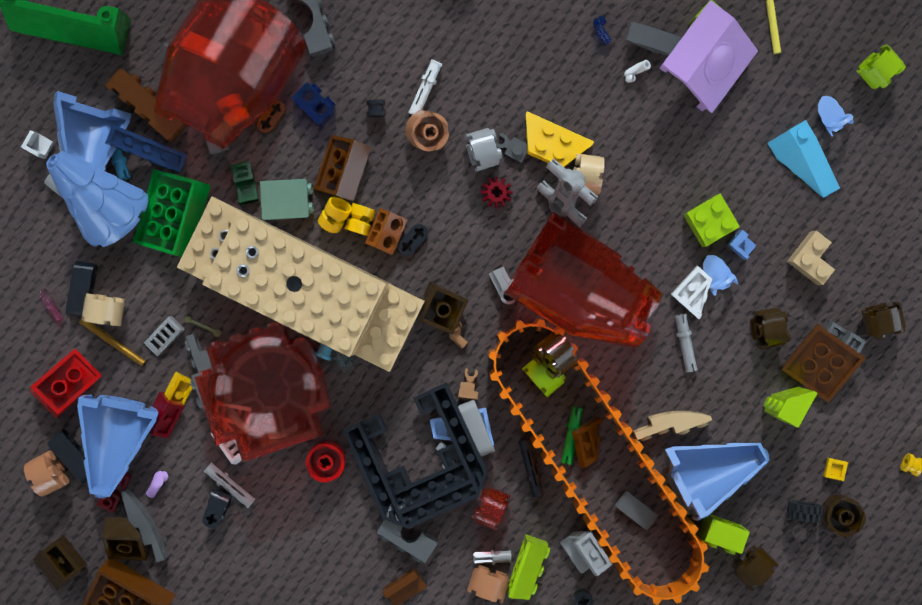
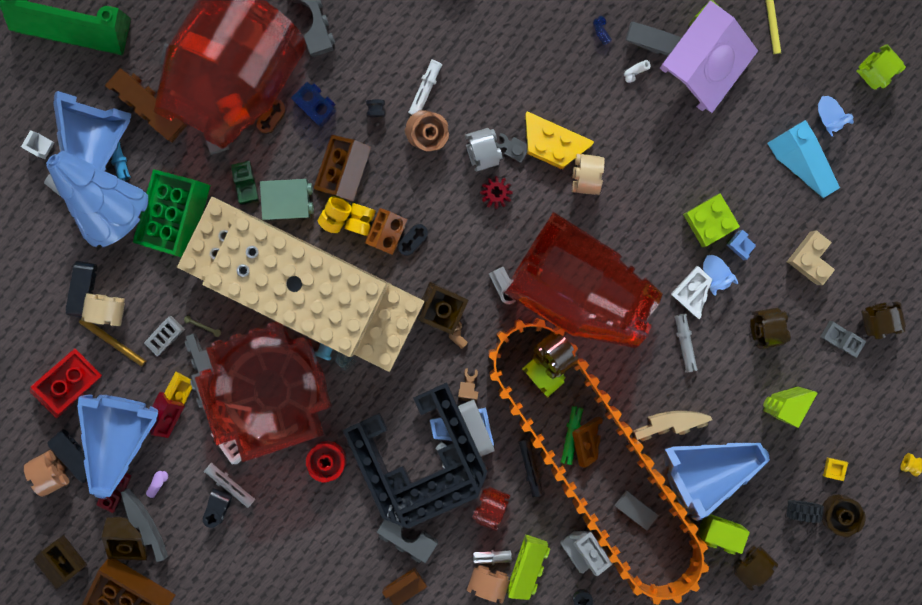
clear pink piece [39,290,64,323] -> none
dark blue plate [105,124,186,173] -> none
light grey piece [536,159,598,227] -> none
reddish brown plate [781,323,866,403] -> none

